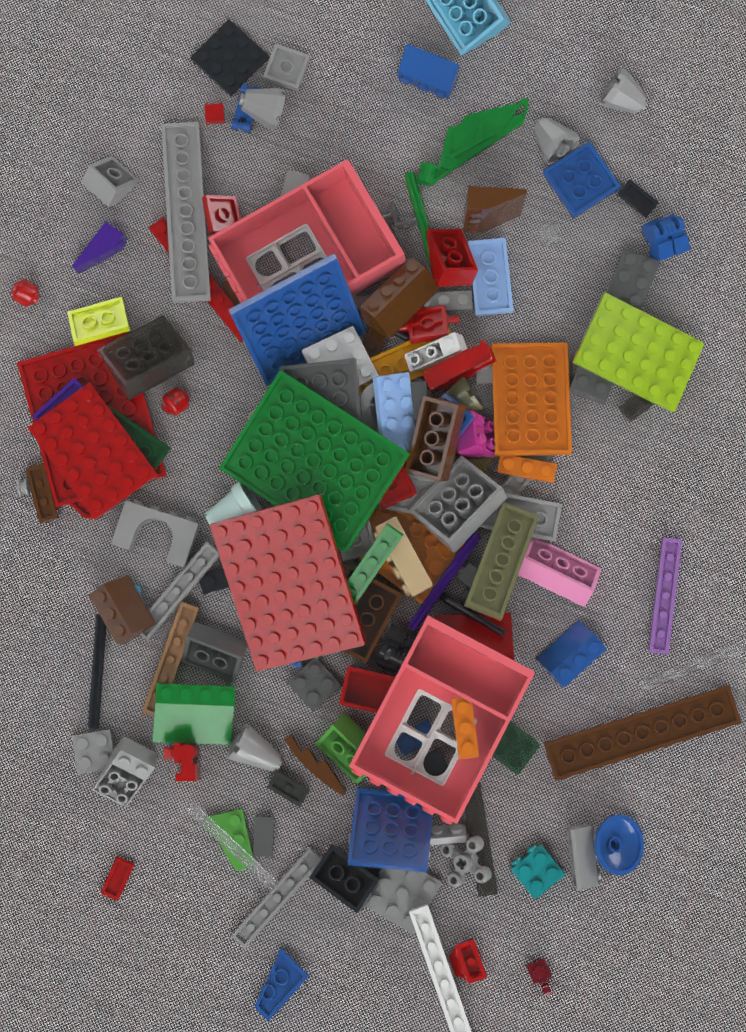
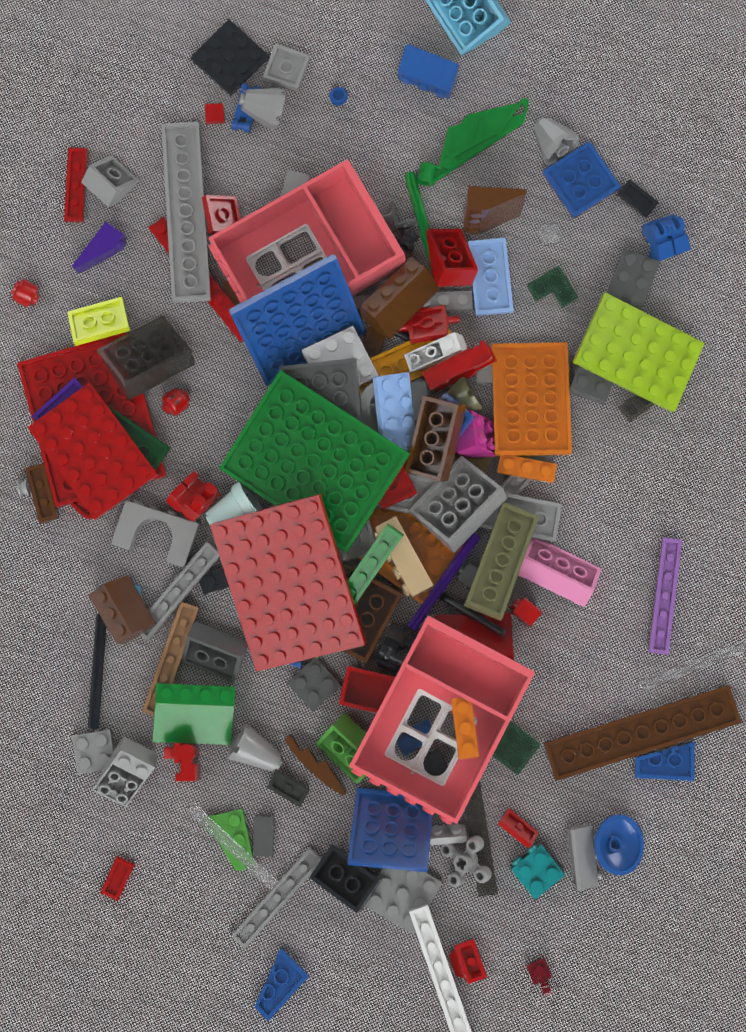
blue slope [536,620,607,688] -> none
light grey cone [599,67,648,114] -> none
none -> red tile [64,148,88,223]
none -> red hips [166,471,221,521]
none -> blue plate [329,87,348,106]
none -> black wheel [397,229,419,252]
none -> red plate [498,808,539,849]
none -> red brick [509,597,543,627]
none -> clear green plate [526,266,579,308]
none -> blue wing [634,742,695,782]

